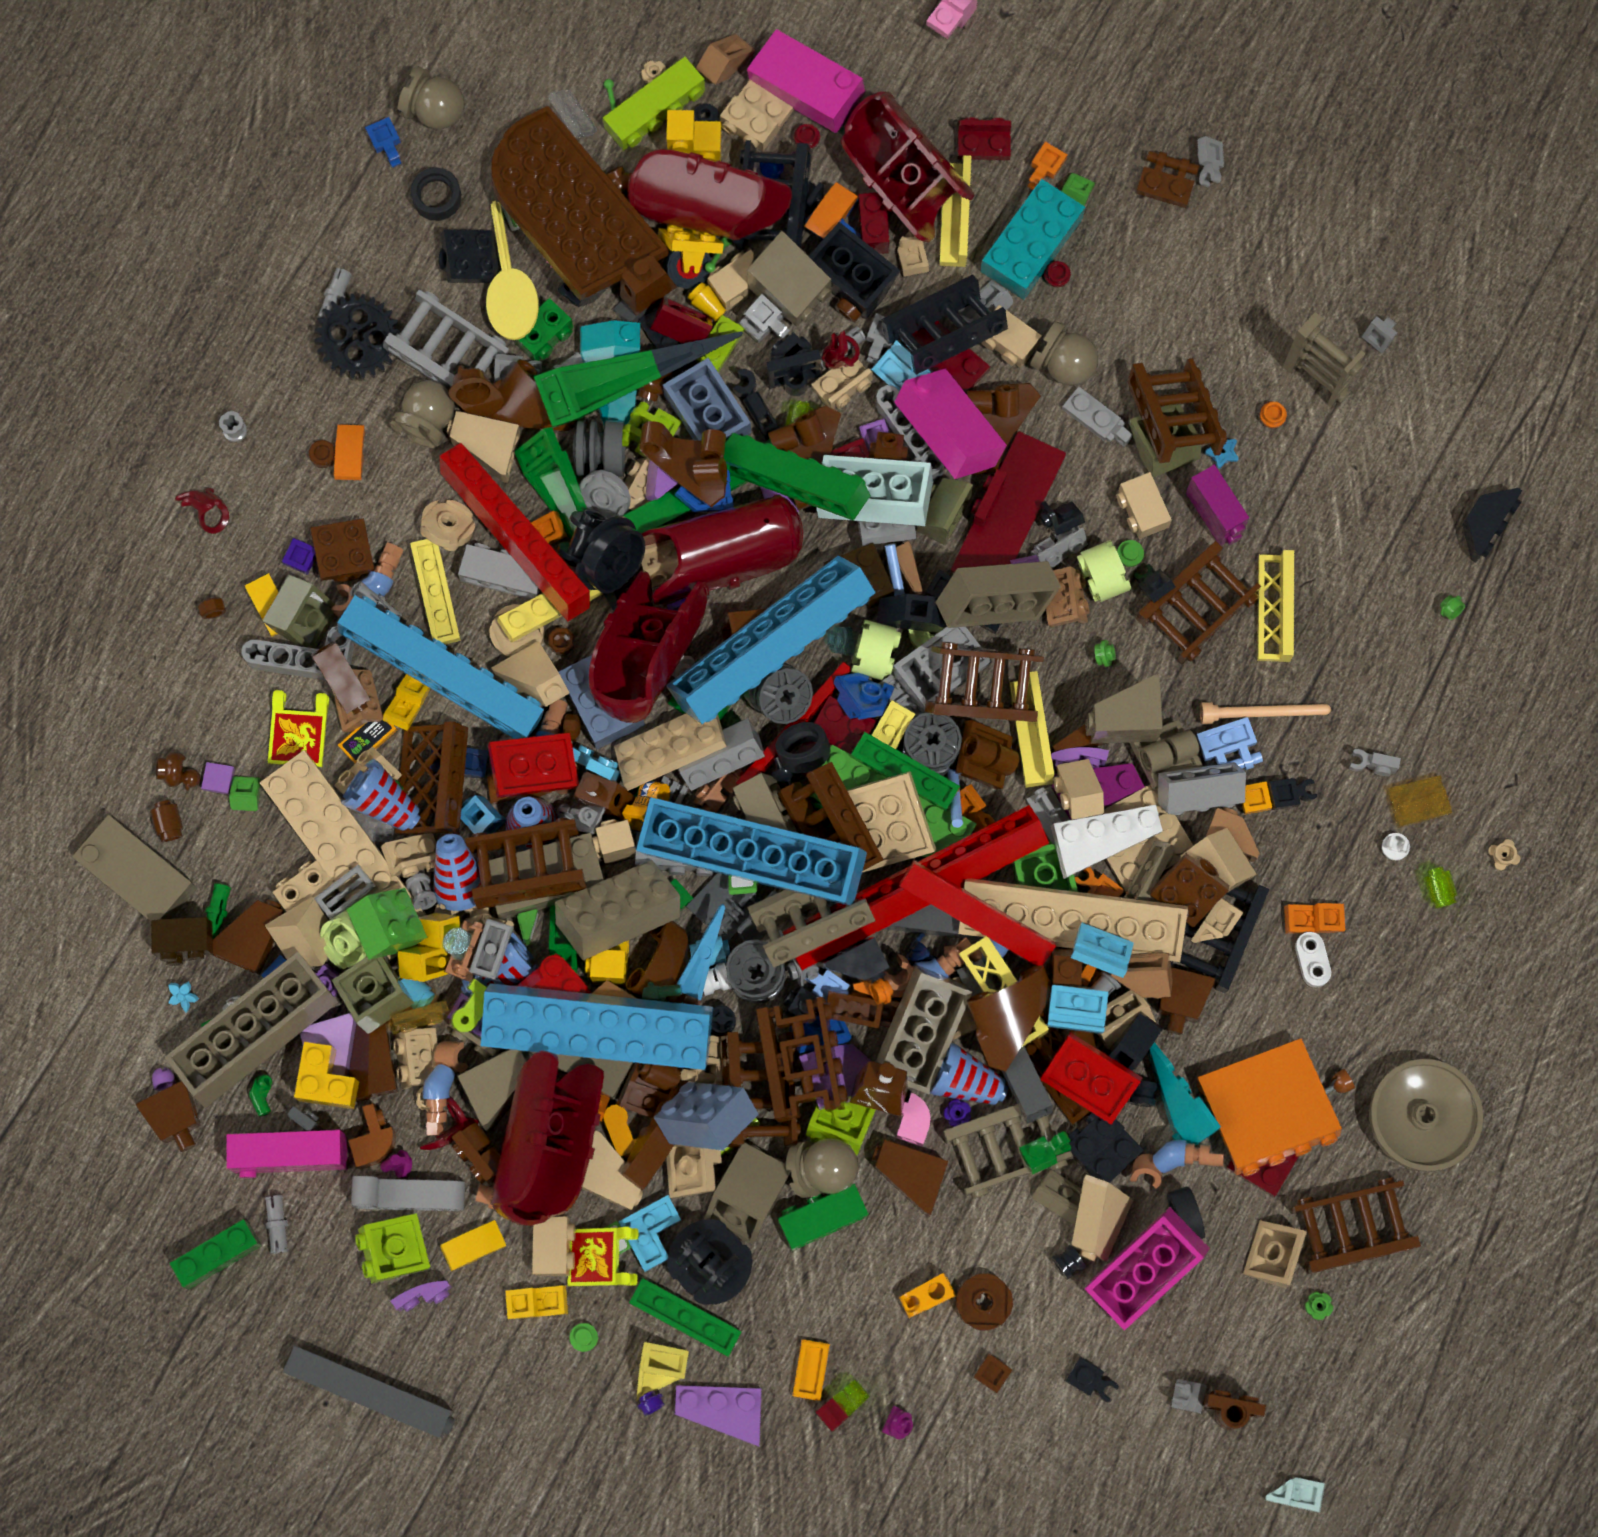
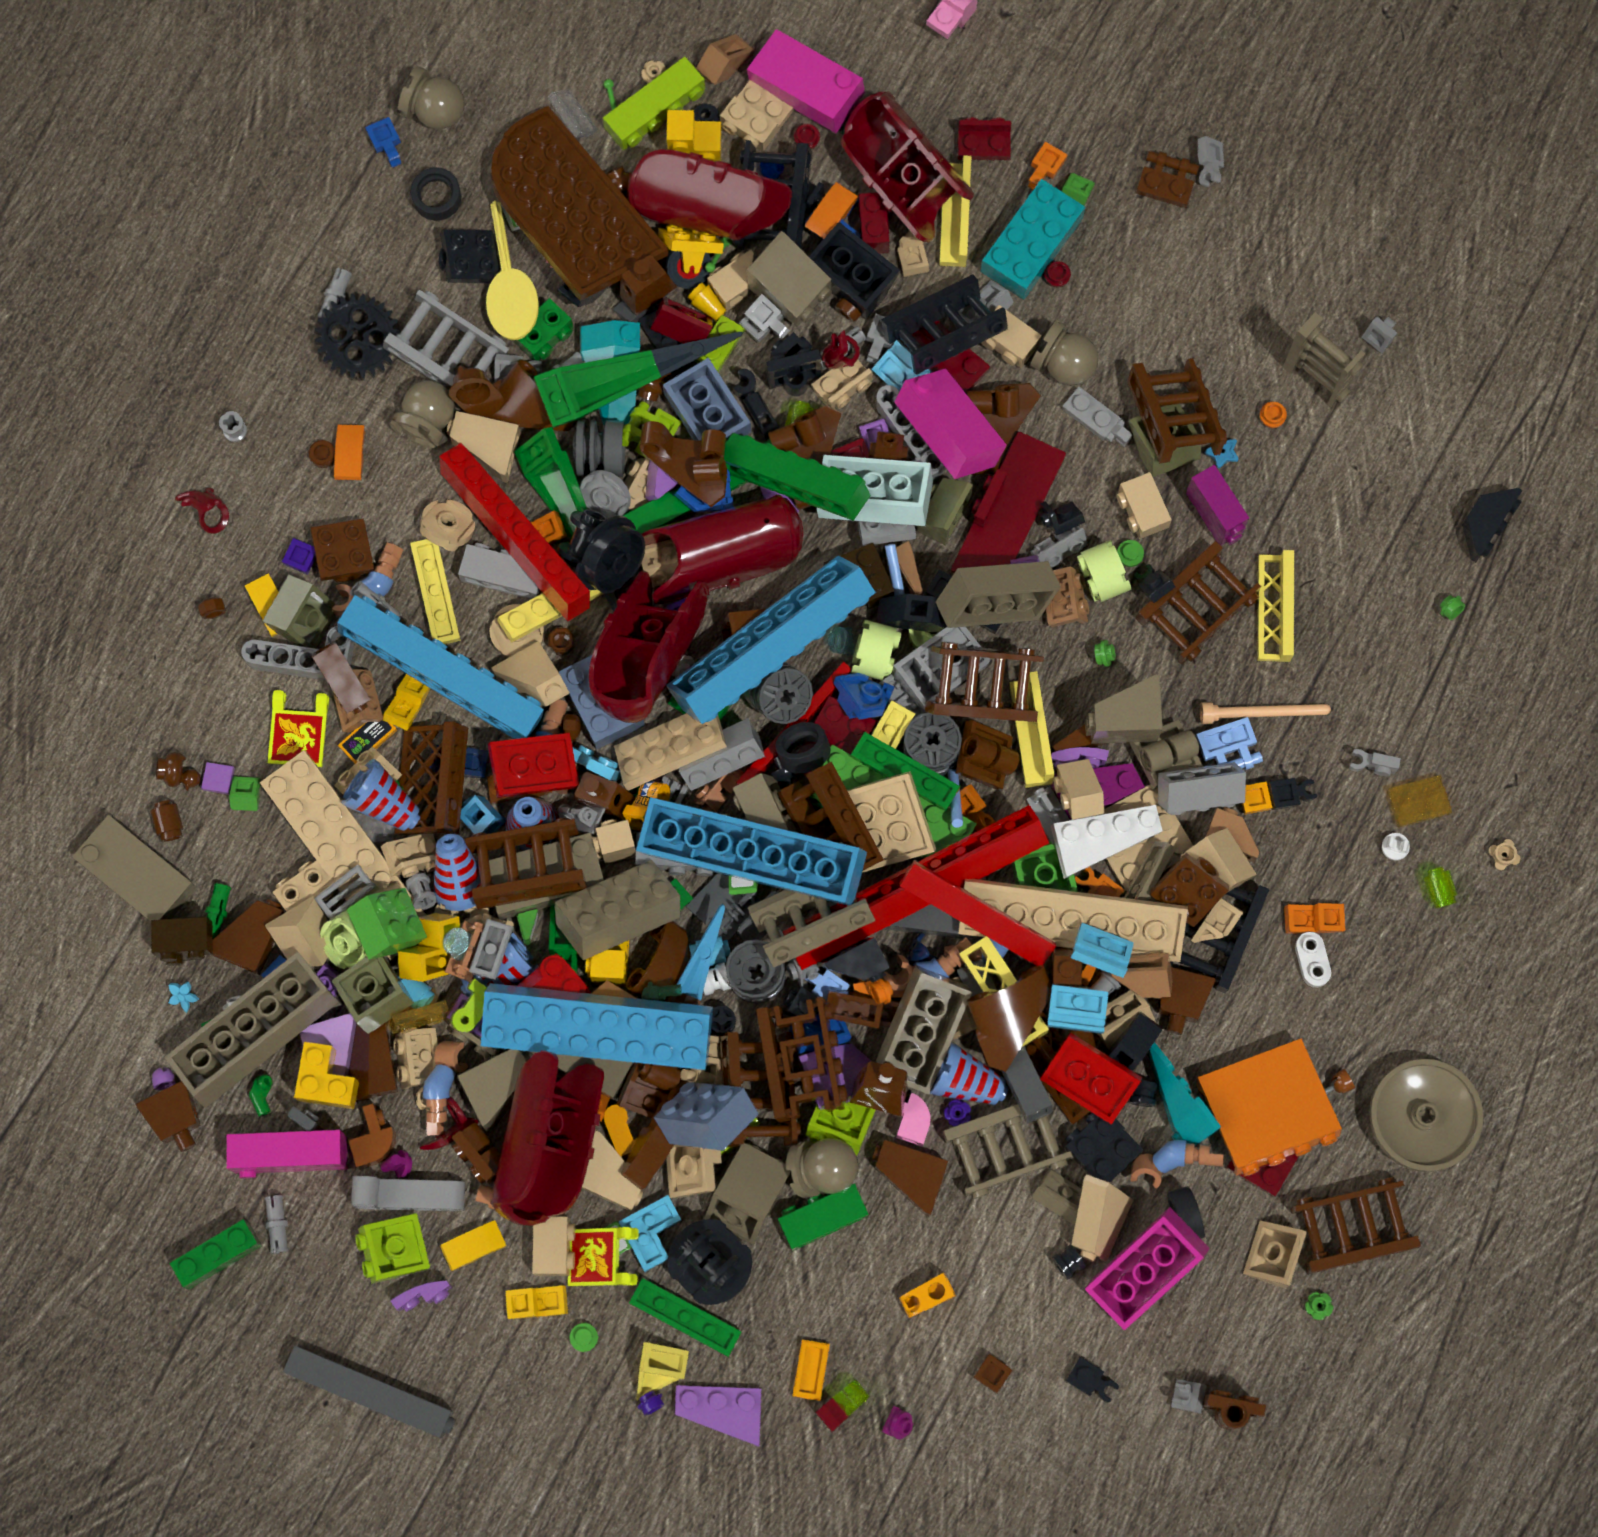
reddish brown plate [956,1273,1013,1331] -> none
green plate [1019,1131,1072,1175] -> none
light aqua slope [1266,1478,1325,1512] -> none

